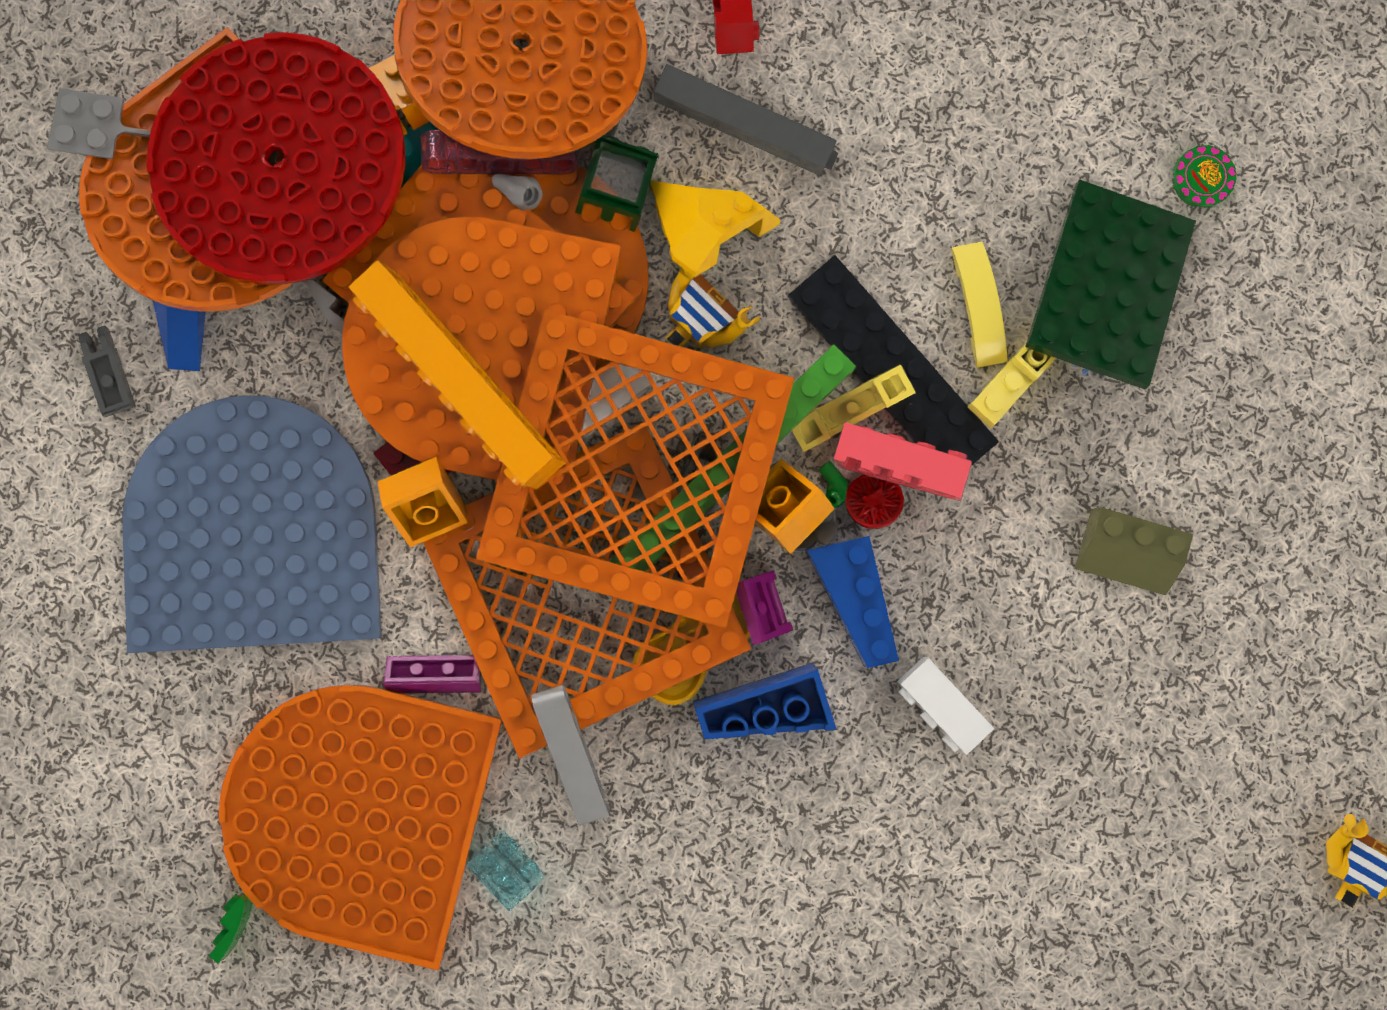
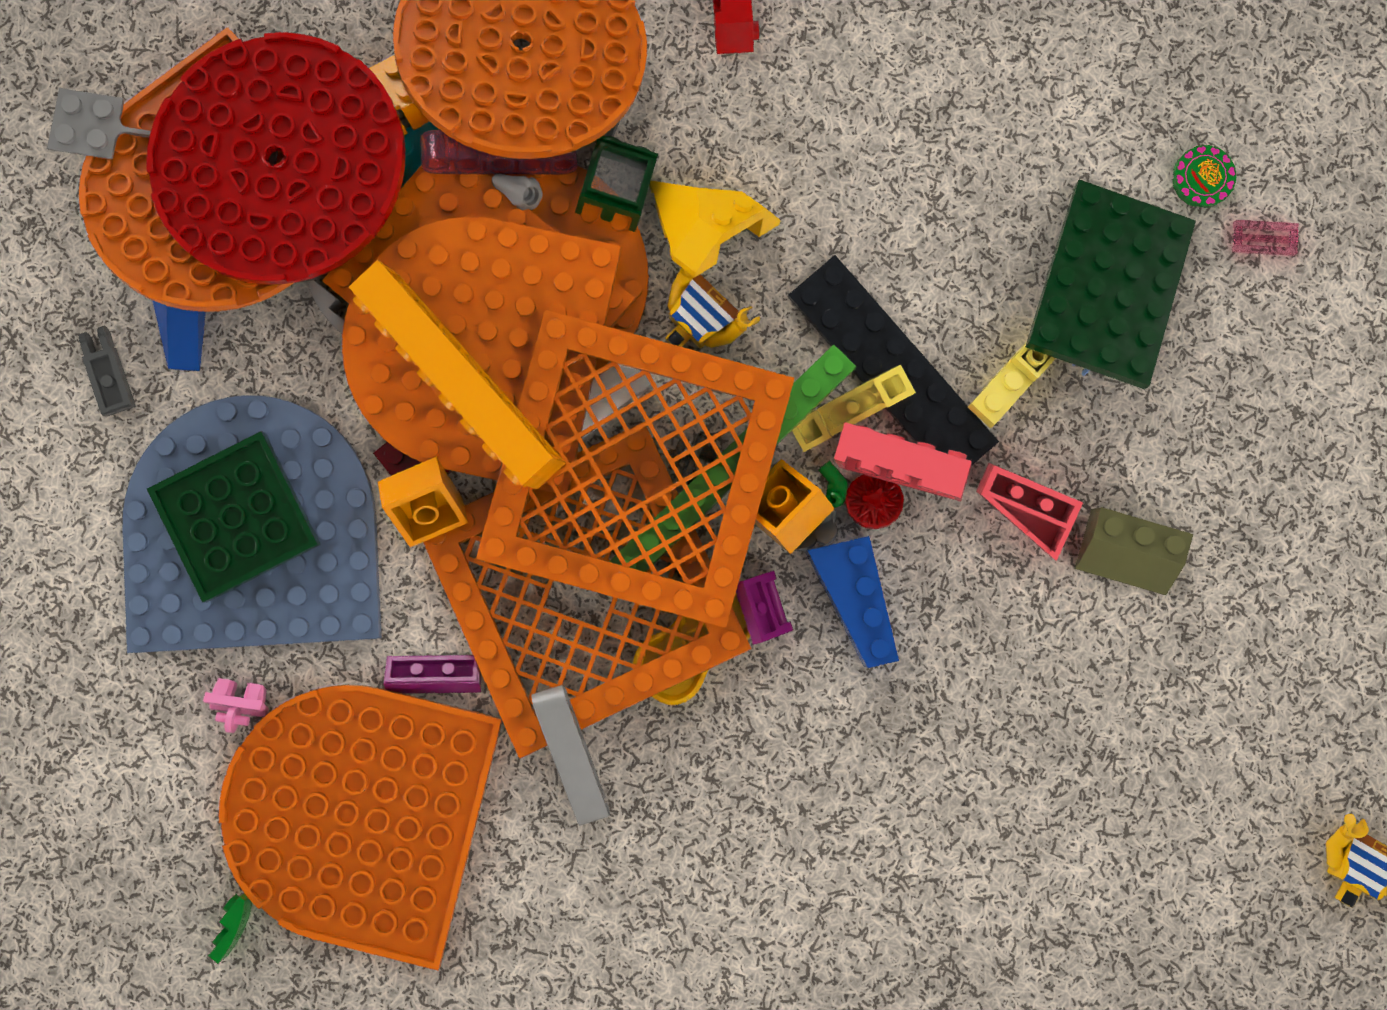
clear light blue bracket [466,830,545,911] -> none
dark grey brick [653,64,838,177] -> none
blue wedge [693,662,837,739] -> none
white brick [897,657,994,755] -> none
light yellow slope [951,242,1008,368] -> none
none -> dark green plate [147,431,321,603]
none -> bright pink hips [203,678,269,733]
none -> coral wedge [976,463,1083,561]
none -> clear pink tile [1232,220,1299,256]

